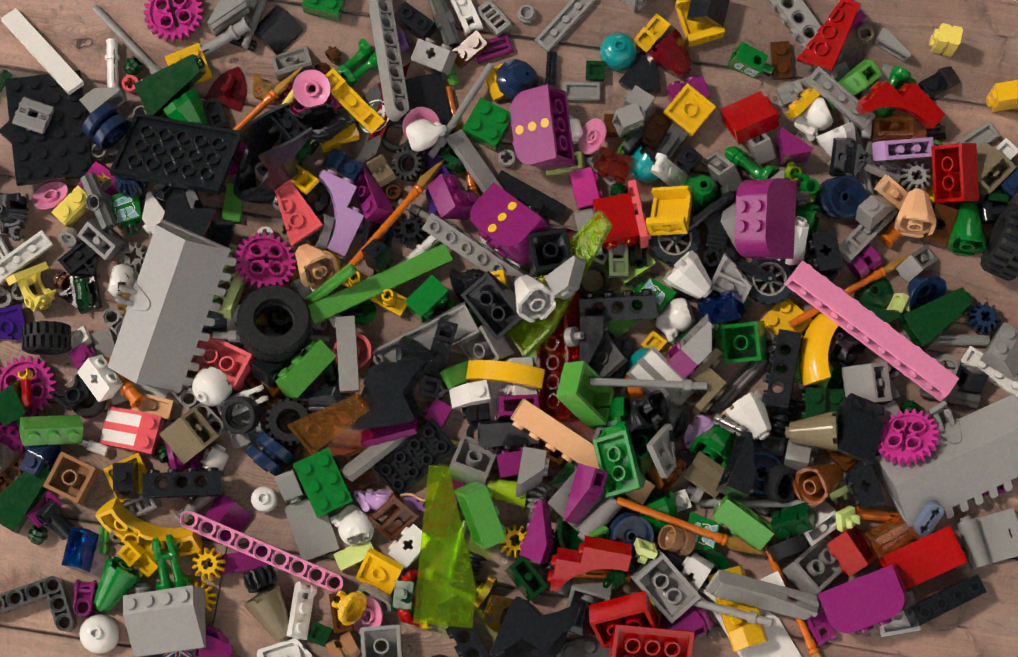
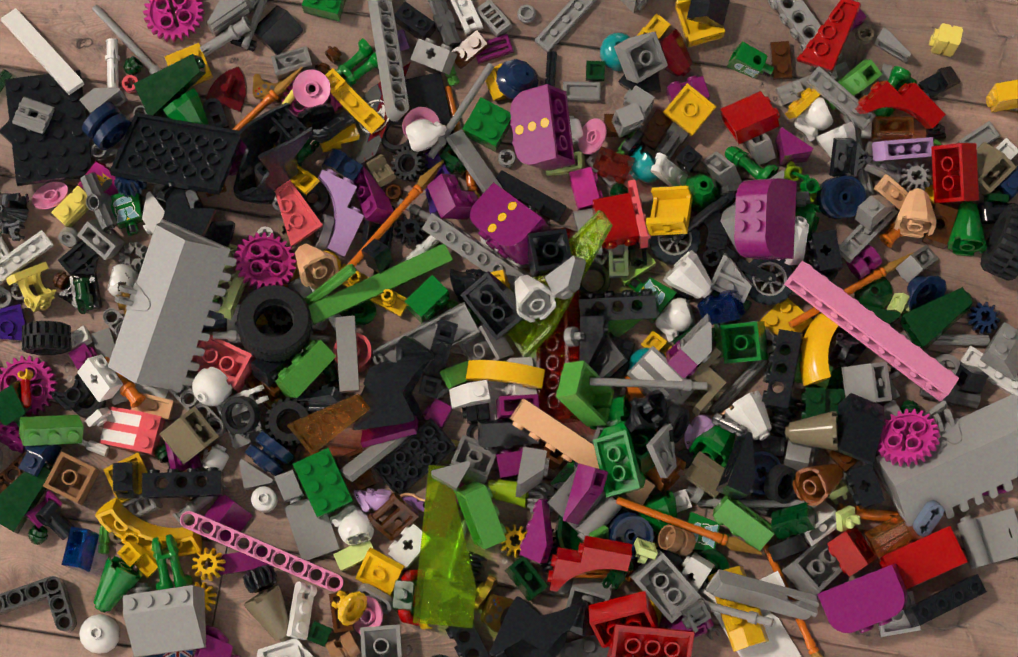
magenta piece [73,579,98,618] -> none
bright green tile [221,183,244,223] -> none
magenta plate [806,610,837,647] -> none
none -> white plate [85,407,111,427]
none -> light grey slope [239,459,275,491]
none -> light grey slope [431,461,470,491]
none -> light grey slope [614,32,668,83]
none -> dark grey bracket [681,599,712,633]

